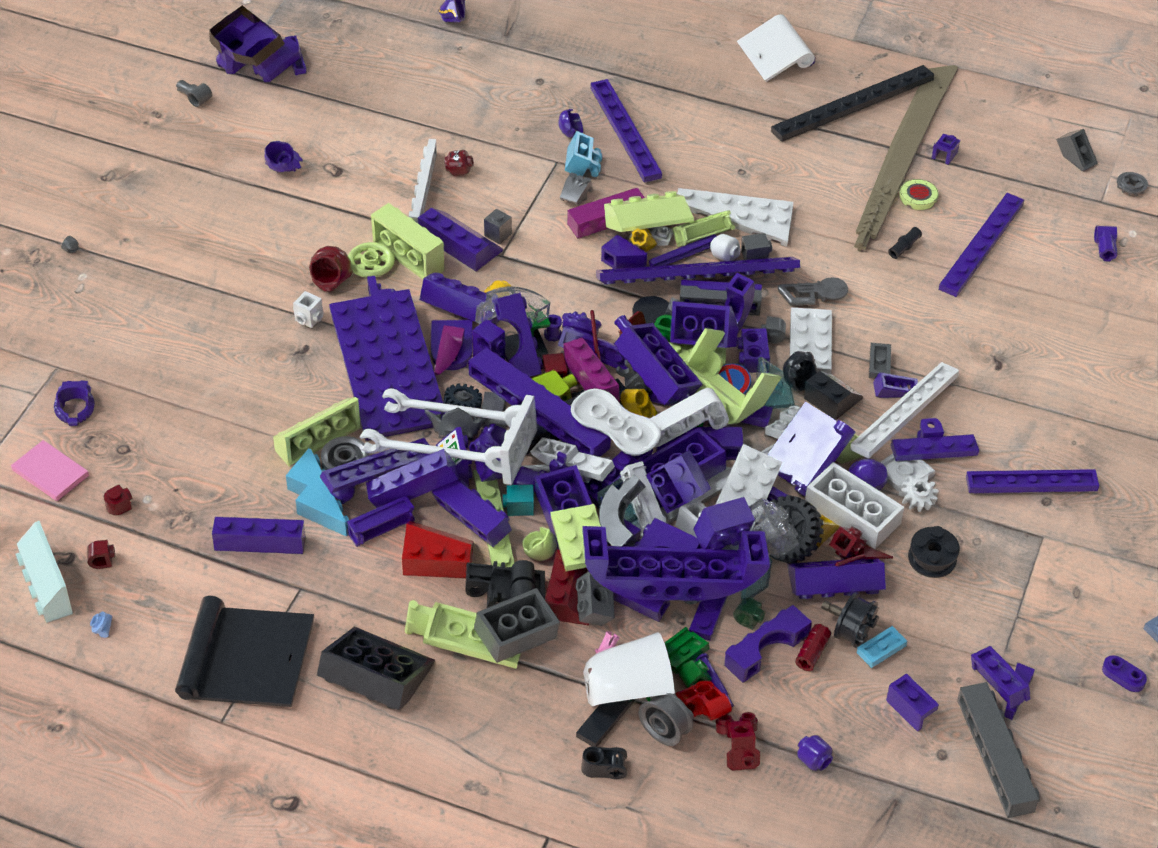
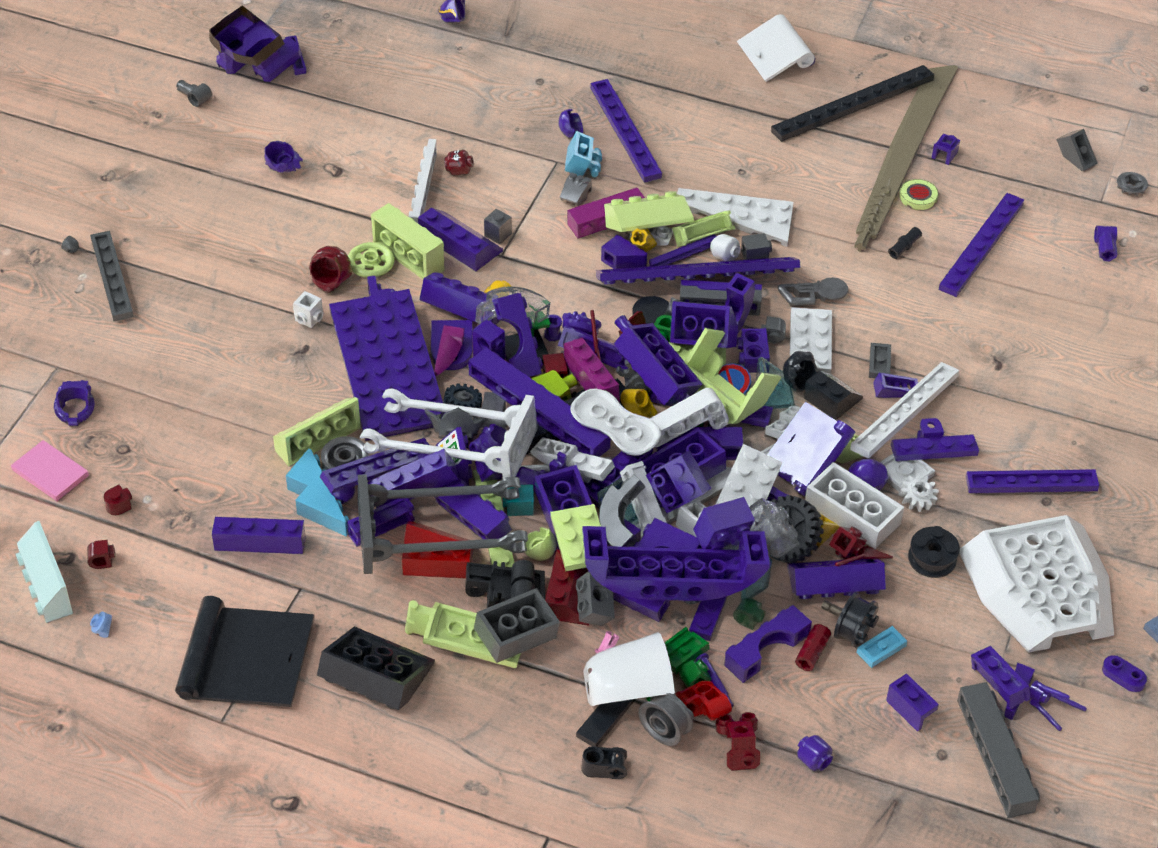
none -> dark grey plate [90,231,134,321]
none -> dark grey piece [358,474,528,574]
none -> white wedge [959,515,1114,653]
none -> dark purple plant [1029,680,1087,731]

